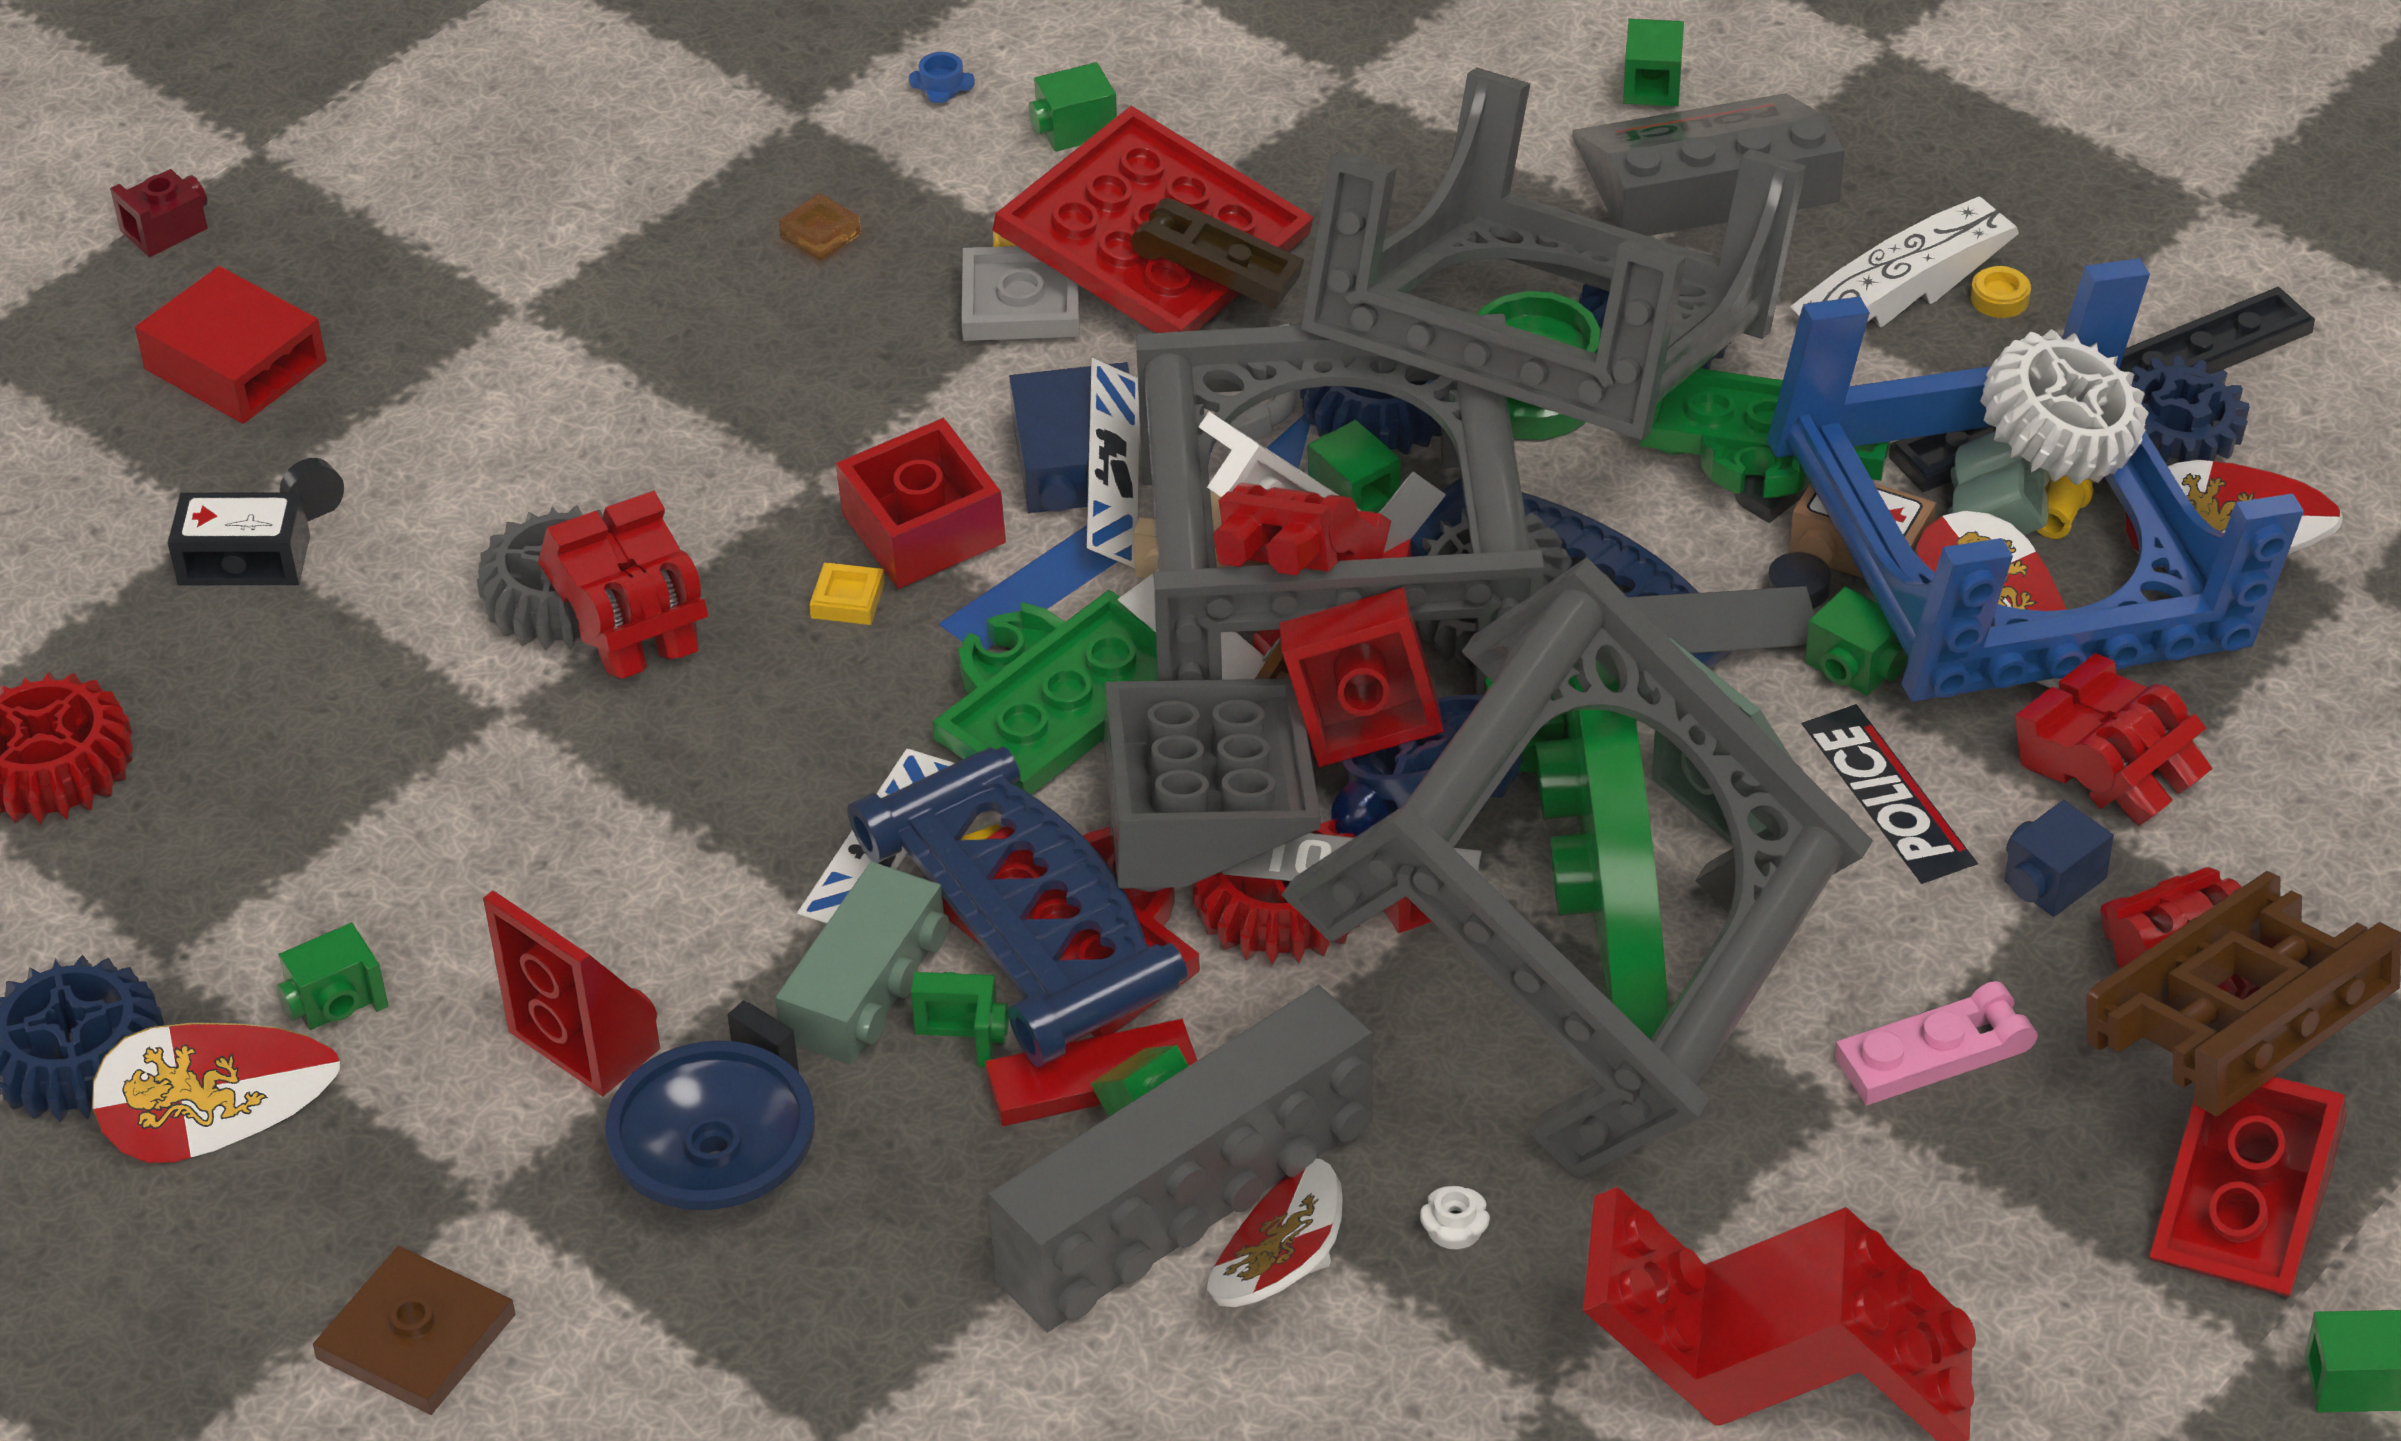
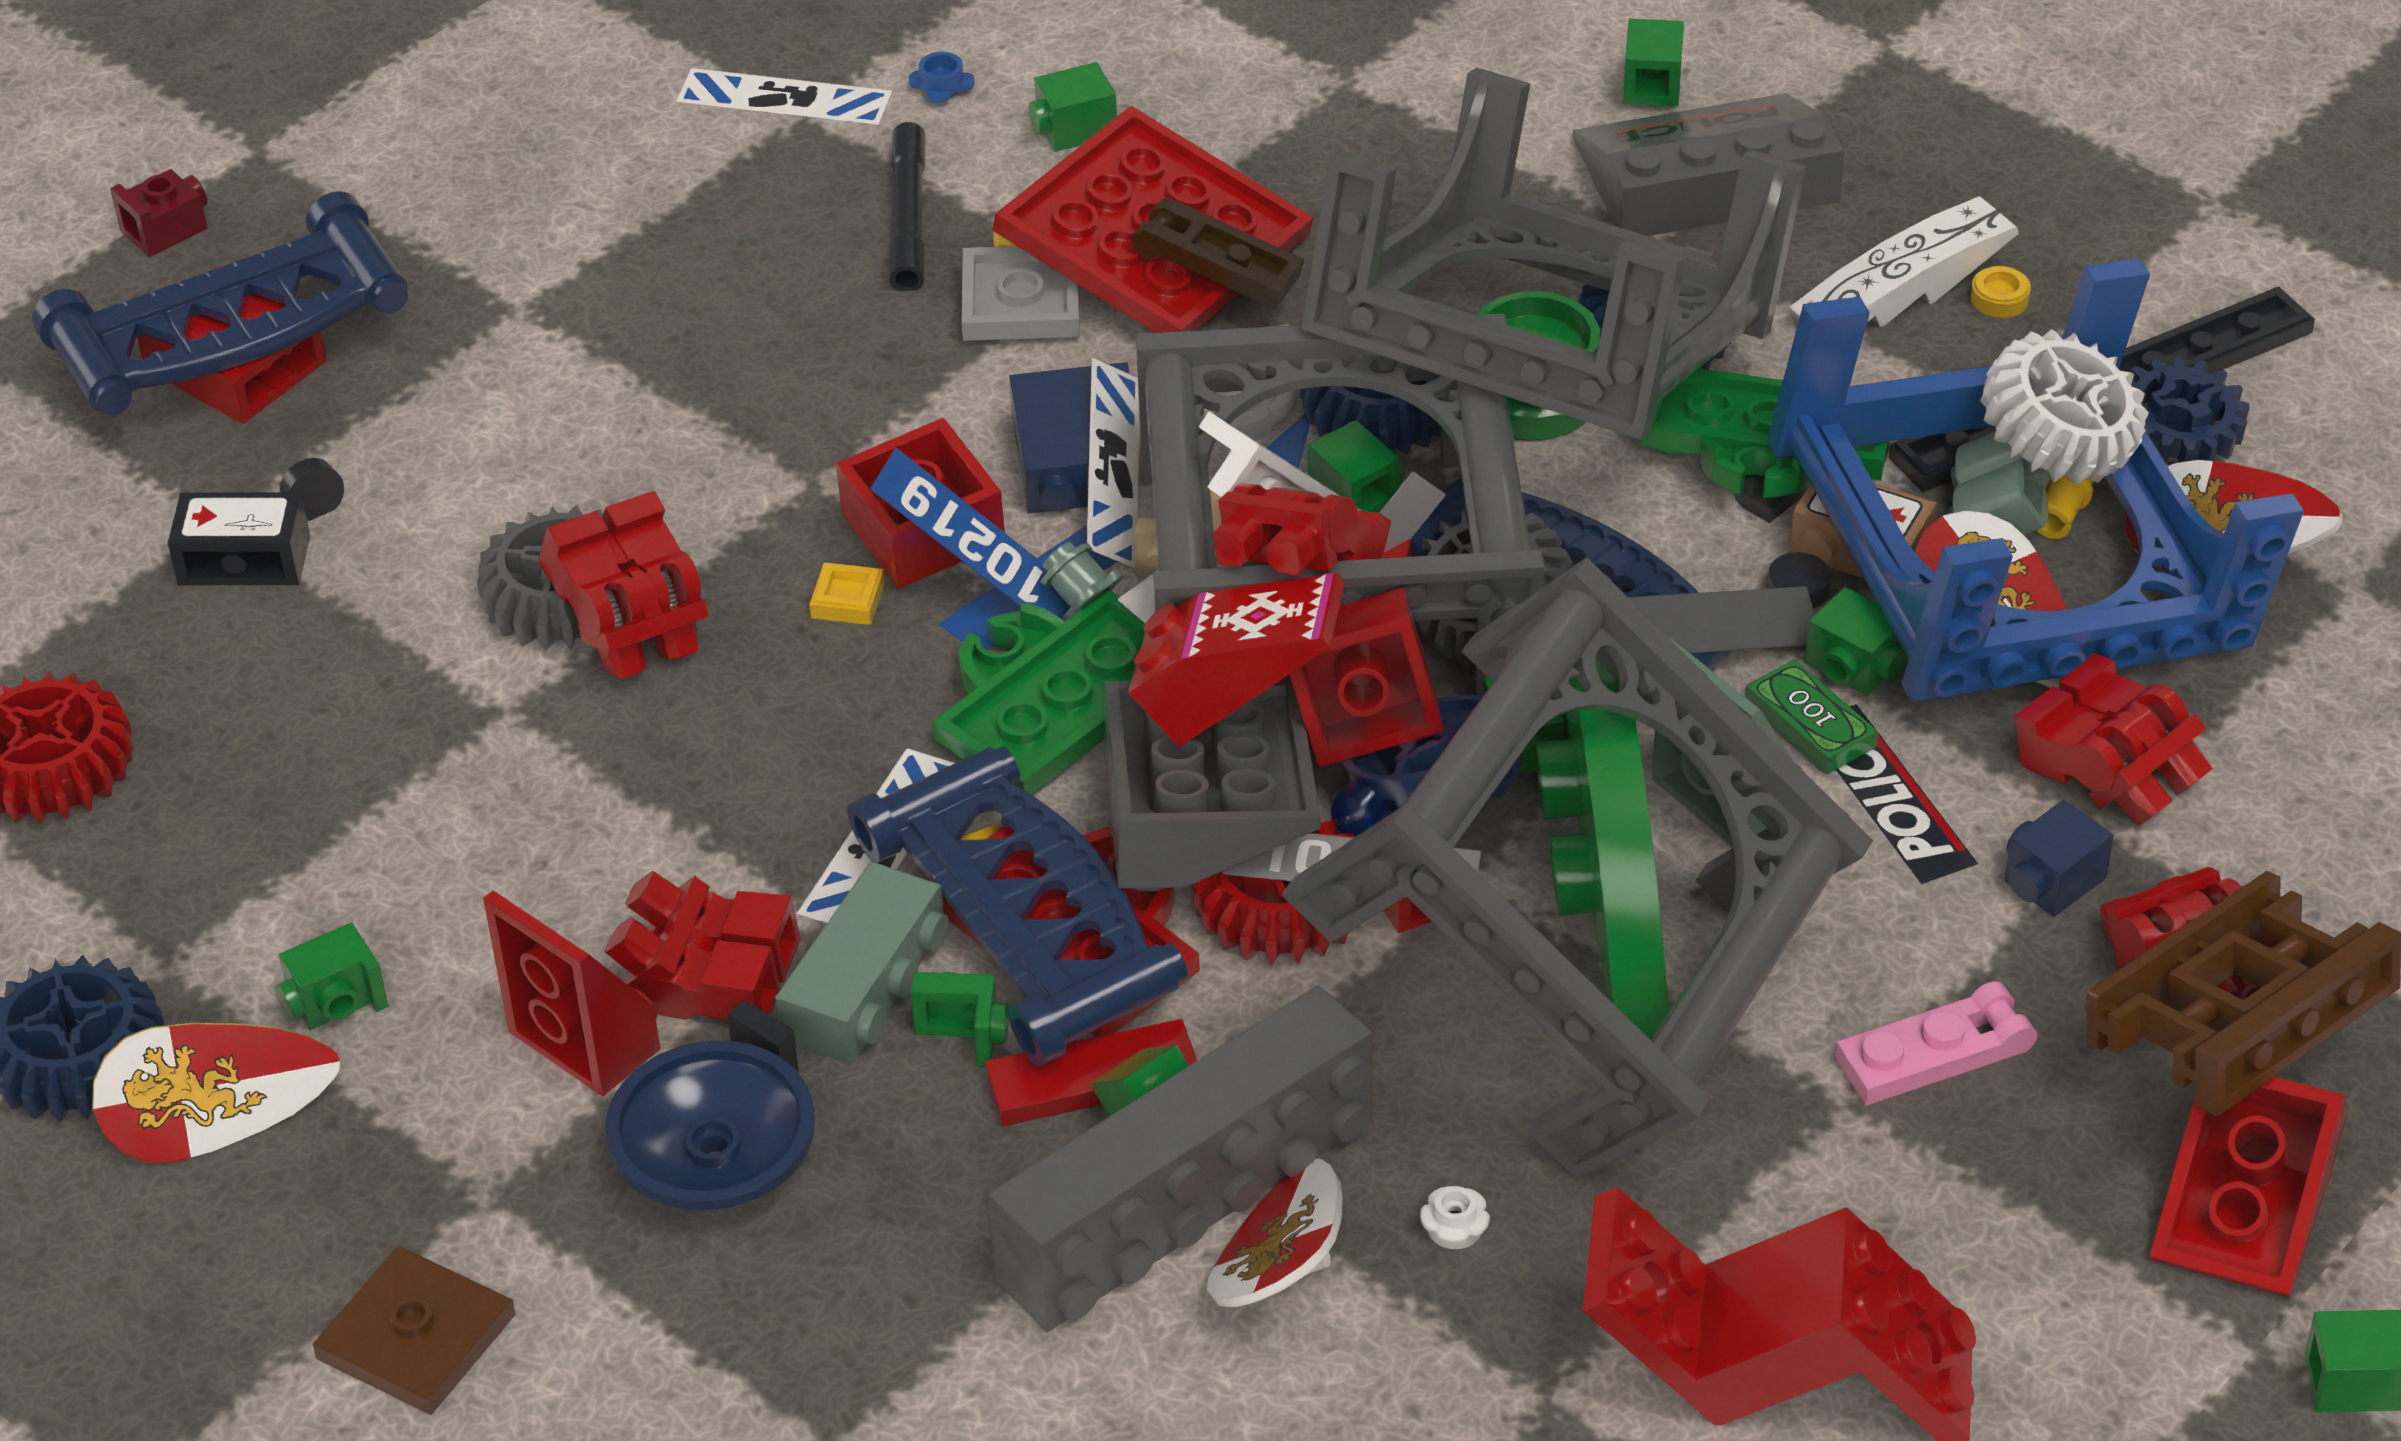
clear orange plate [779,193,861,262] -> none
none -> dark blue piece [32,191,408,415]
none -> red hips [604,871,801,1020]
none -> white sticker [676,68,892,125]
none -> blue sticker [870,448,1070,620]
none -> black piece [889,122,926,291]
none -> sand green brick [1041,541,1124,621]
none -> red slope [1128,572,1345,747]
none -> green tile [1745,659,1878,774]

